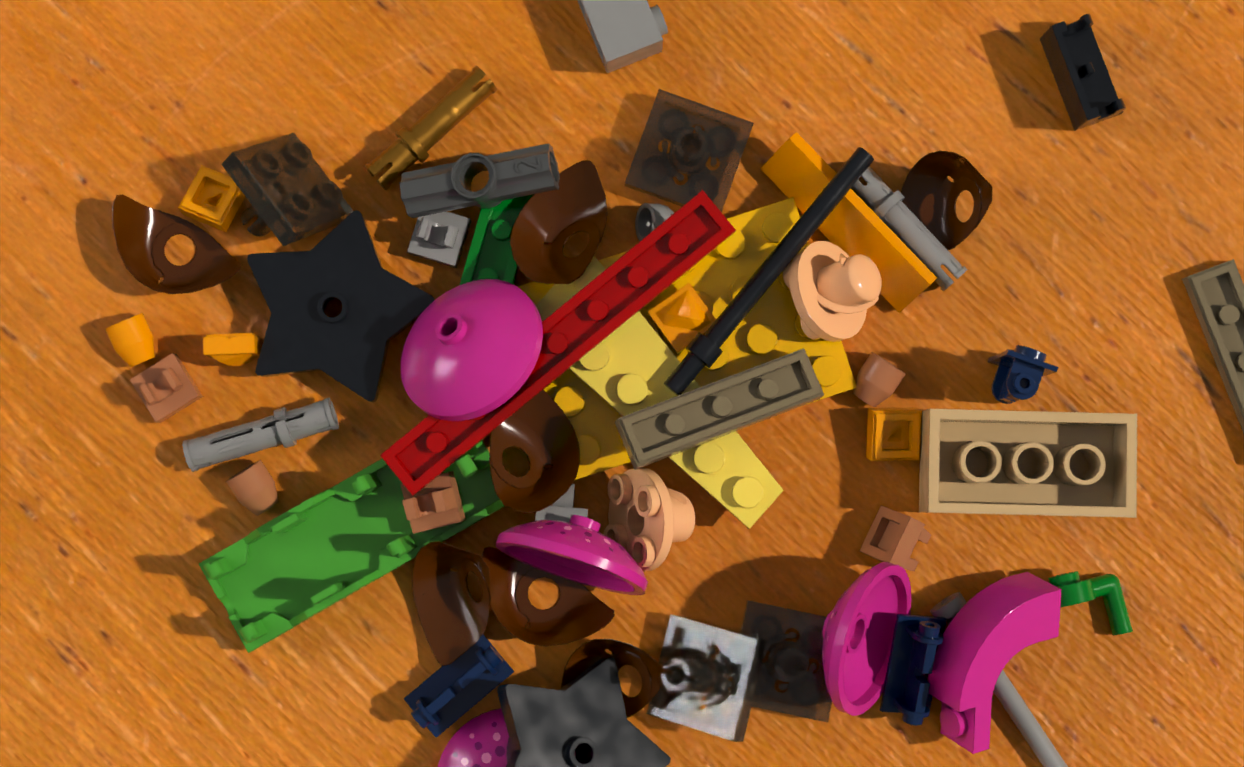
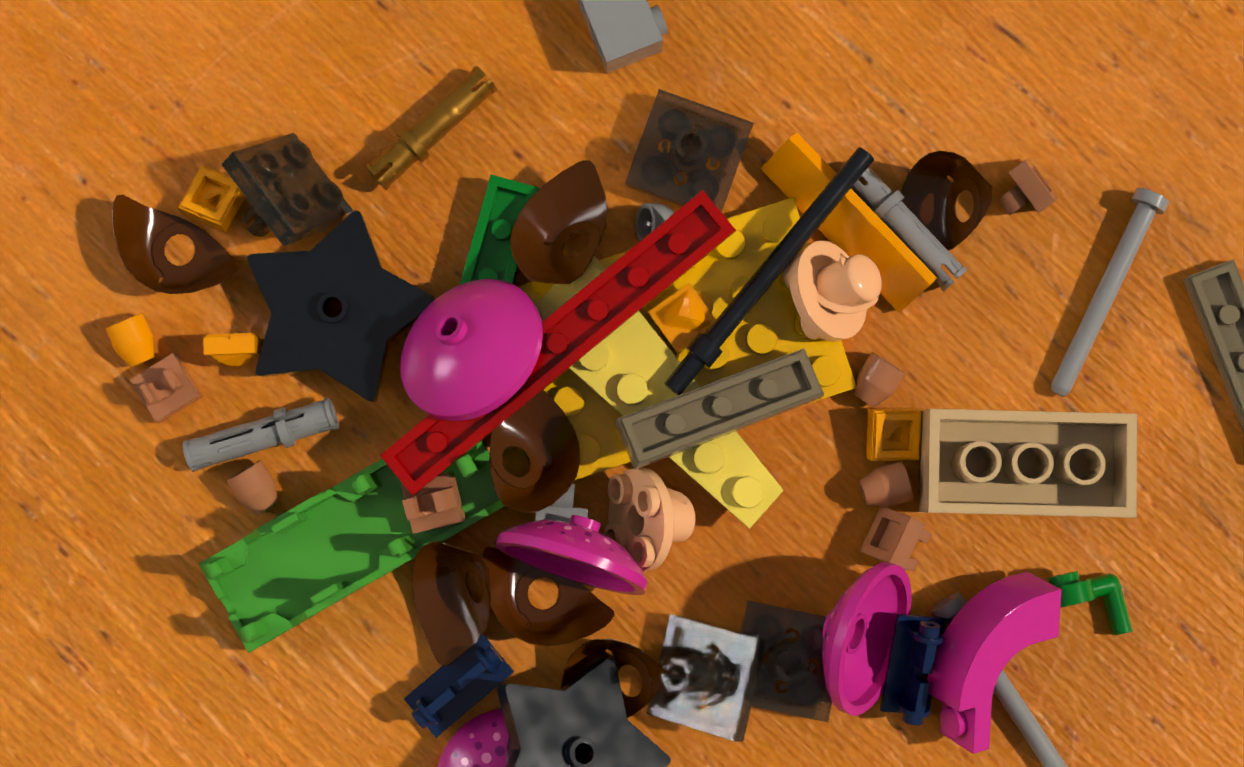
dark grey piece [399,143,560,218] -> none
light grey tile [407,212,472,269] -> none
dark blue hinge [988,345,1058,404] -> none
black hinge [1040,14,1126,131] -> none
none -> nougat hose [859,461,913,507]
none -> nougat tile [998,158,1059,215]
none -> light grey bar [1051,188,1169,397]

